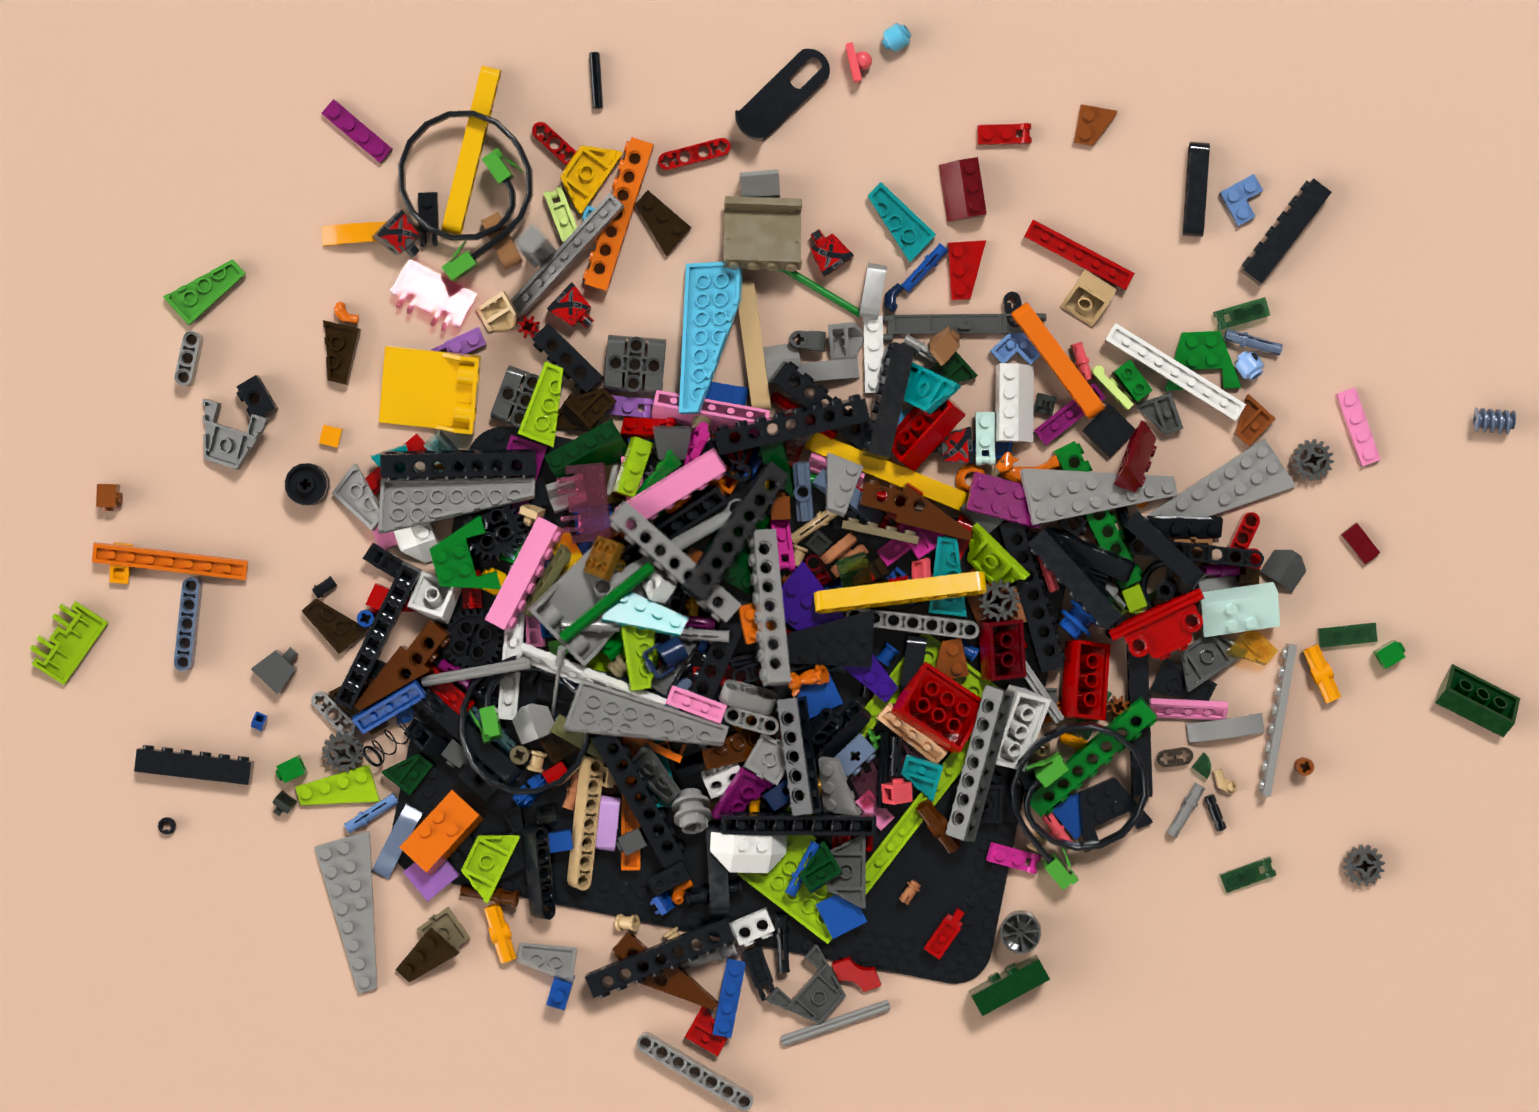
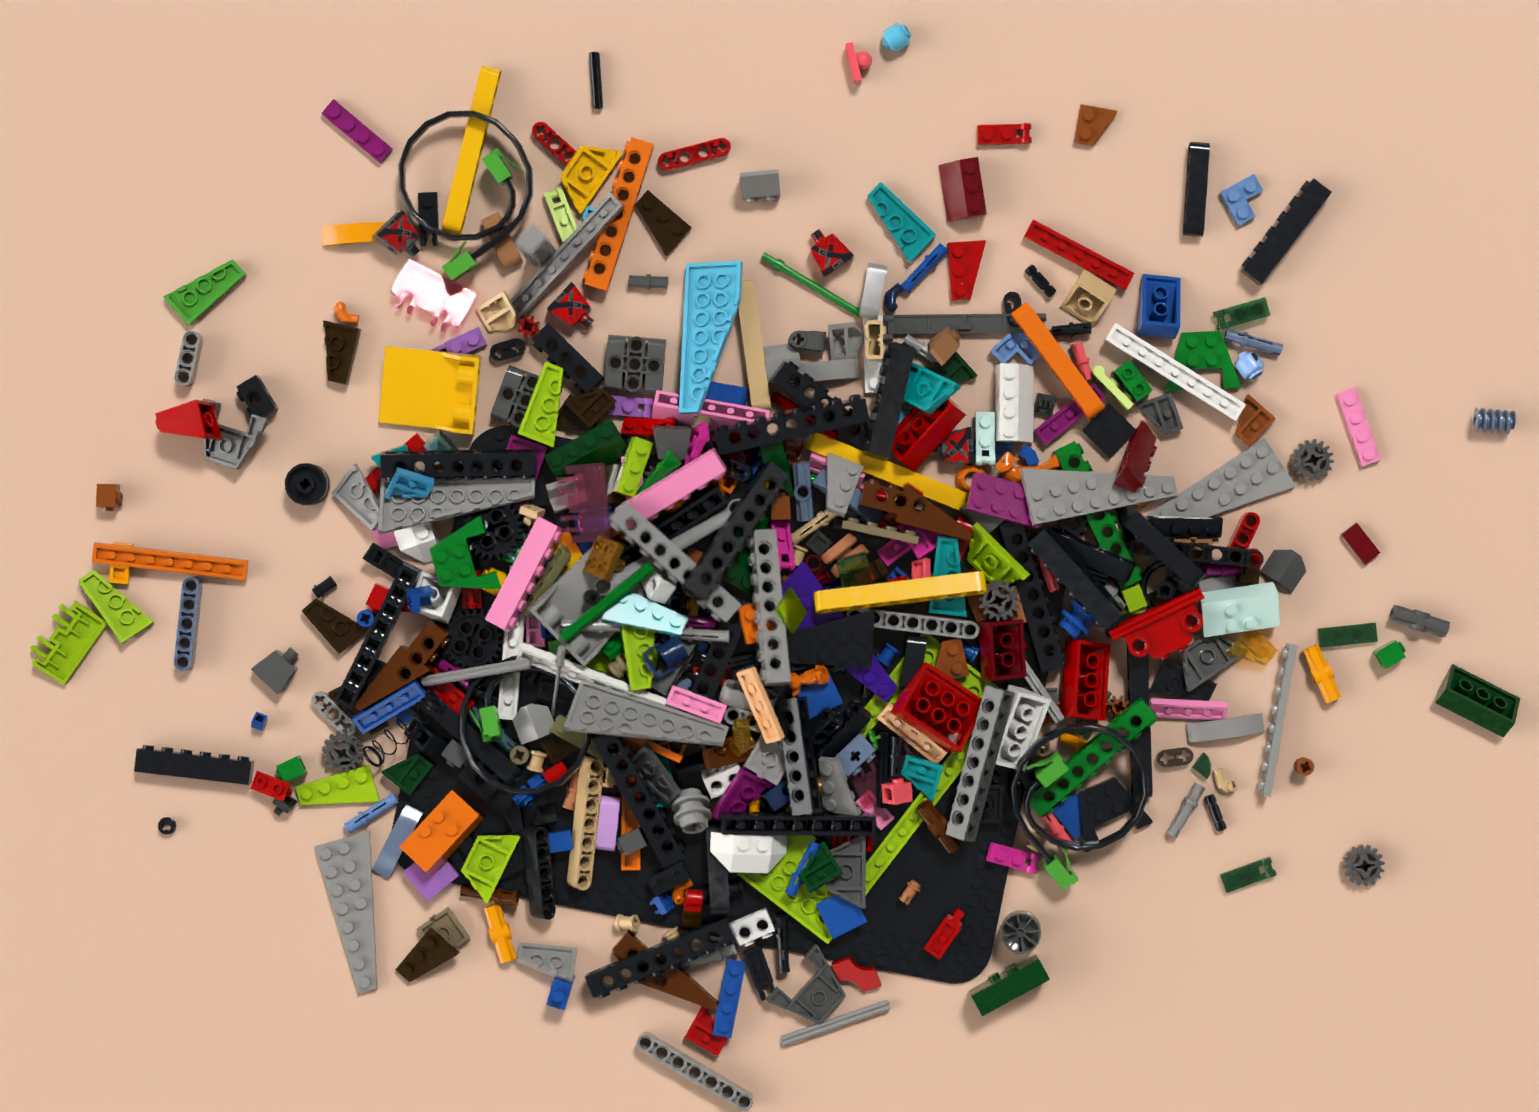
light orange tile [319,424,343,448] -> none
dark tan panel [724,196,802,272] -> none
black piece [735,49,830,141] -> none
none -> lime wing [78,570,154,644]
none -> red slope [155,400,222,440]
none -> red hinge [250,771,292,801]
none -> dark azure wing [385,467,434,499]
none -> blue panel [406,586,434,613]
none -> black beam [490,338,526,361]
none -> black pin [583,589,600,605]
none -> dark grey pin [629,274,668,290]
none -> leg [681,889,703,928]
none -> clear yellow piece [729,718,755,757]
none -> light nougat plate [736,666,785,744]
none -> clear neon green piece [775,588,807,634]
none -> tan brick [864,320,884,360]
none -> blue piece [1018,445,1039,466]
none -> black axle [1025,264,1056,297]
none -> black pin [1052,322,1092,338]
none -> blue slope [1137,274,1181,339]
none -> dark grey piece [1389,605,1450,637]

